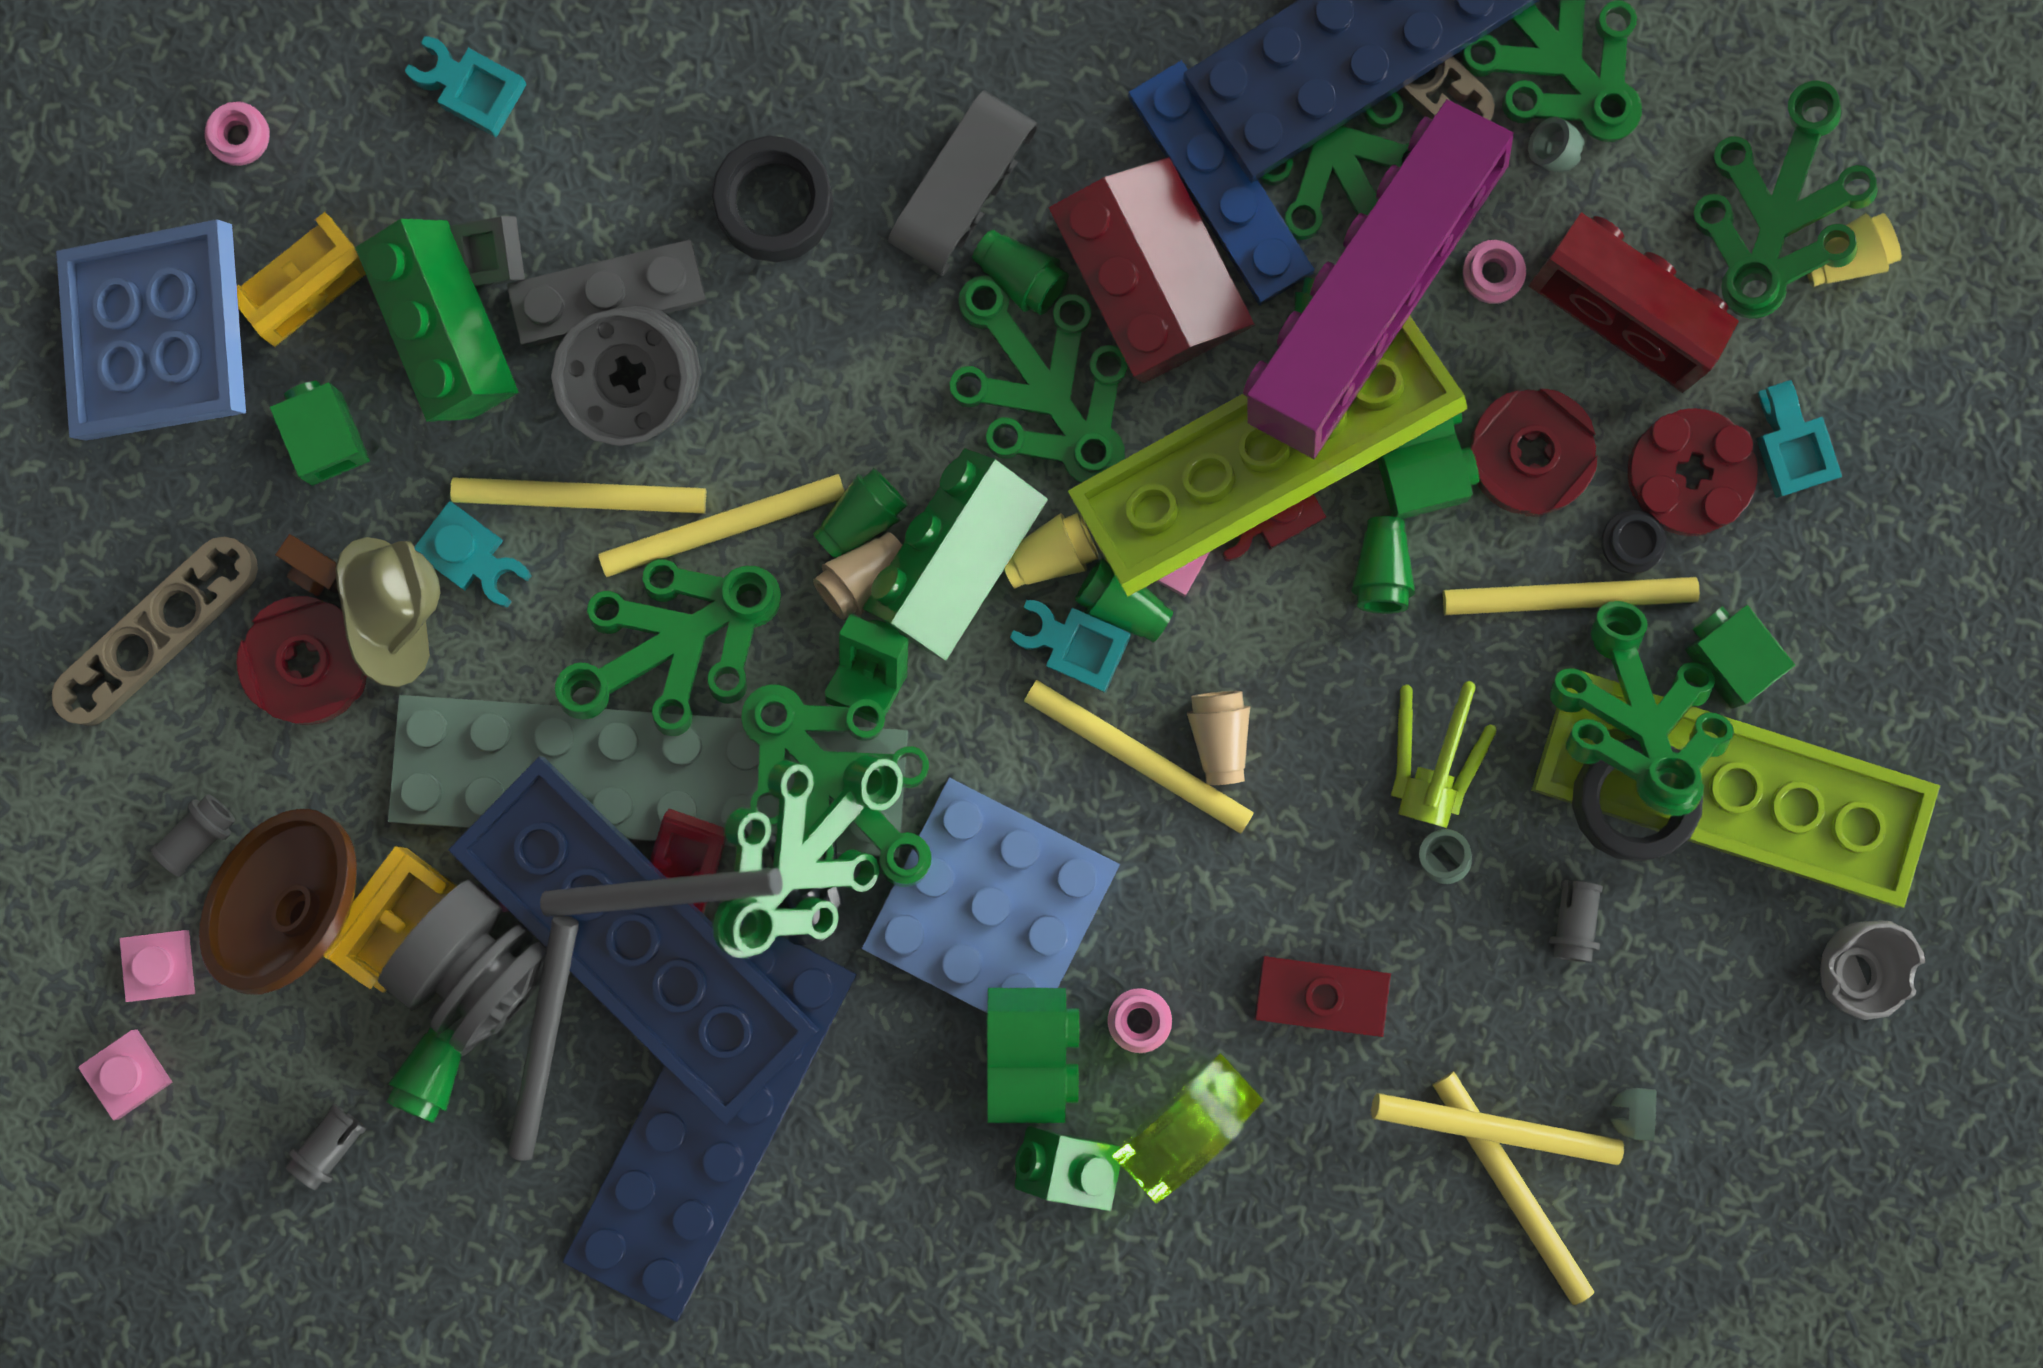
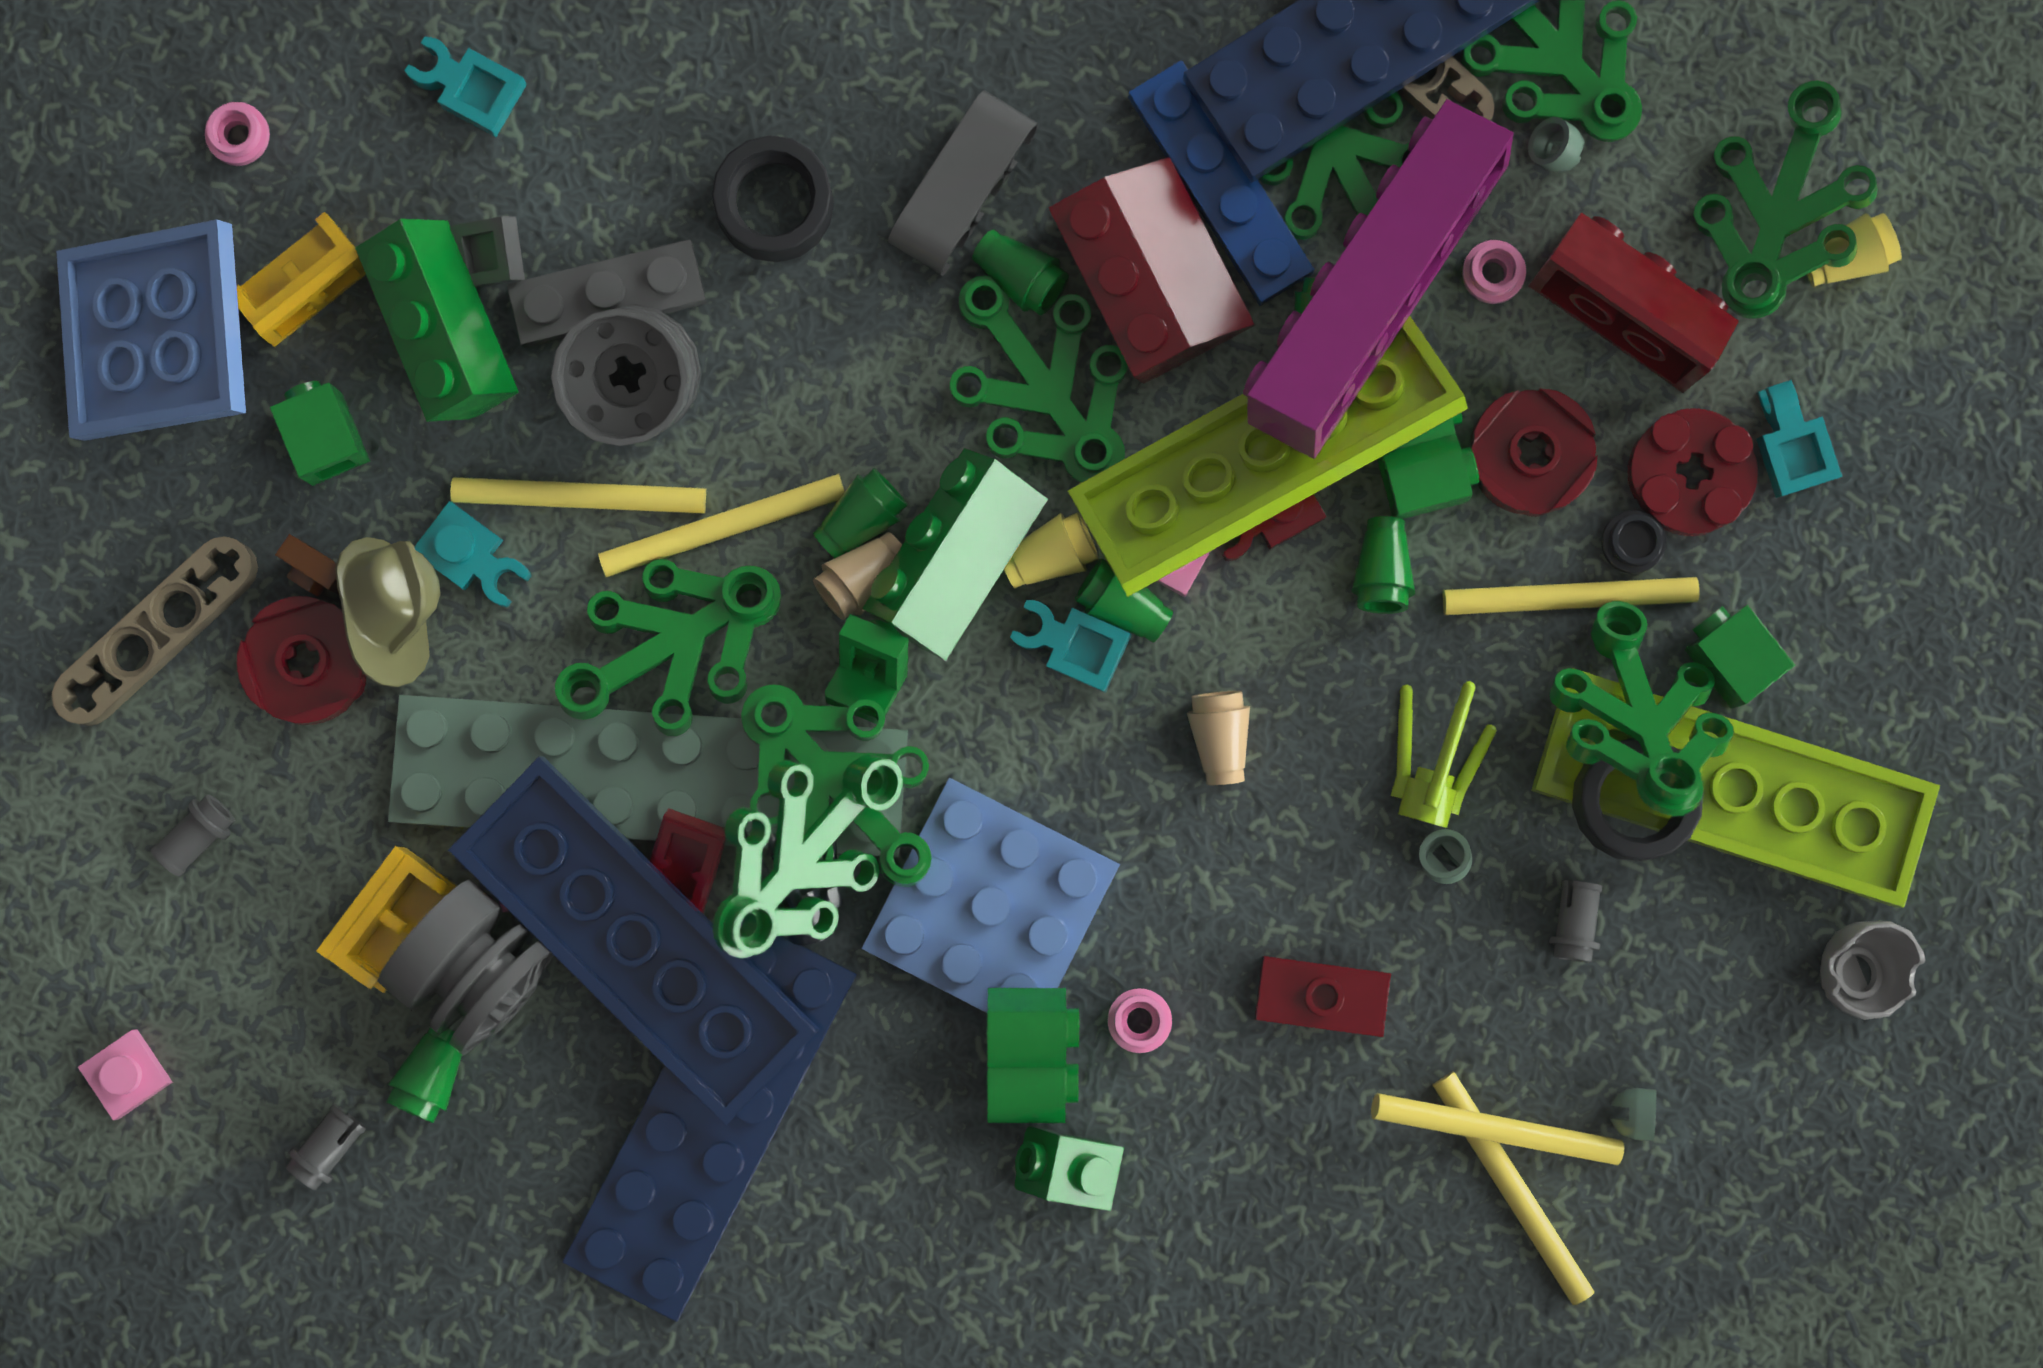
bright pink plate [119,930,195,1002] -> none
reddish brown dish [199,809,357,995] -> none
dark grey bar [508,916,579,1161] -> none
dark grey bar [540,868,783,917] -> none
light yellow bar [1024,680,1254,834] -> none
clear neon green brick [1112,1053,1264,1203] -> none

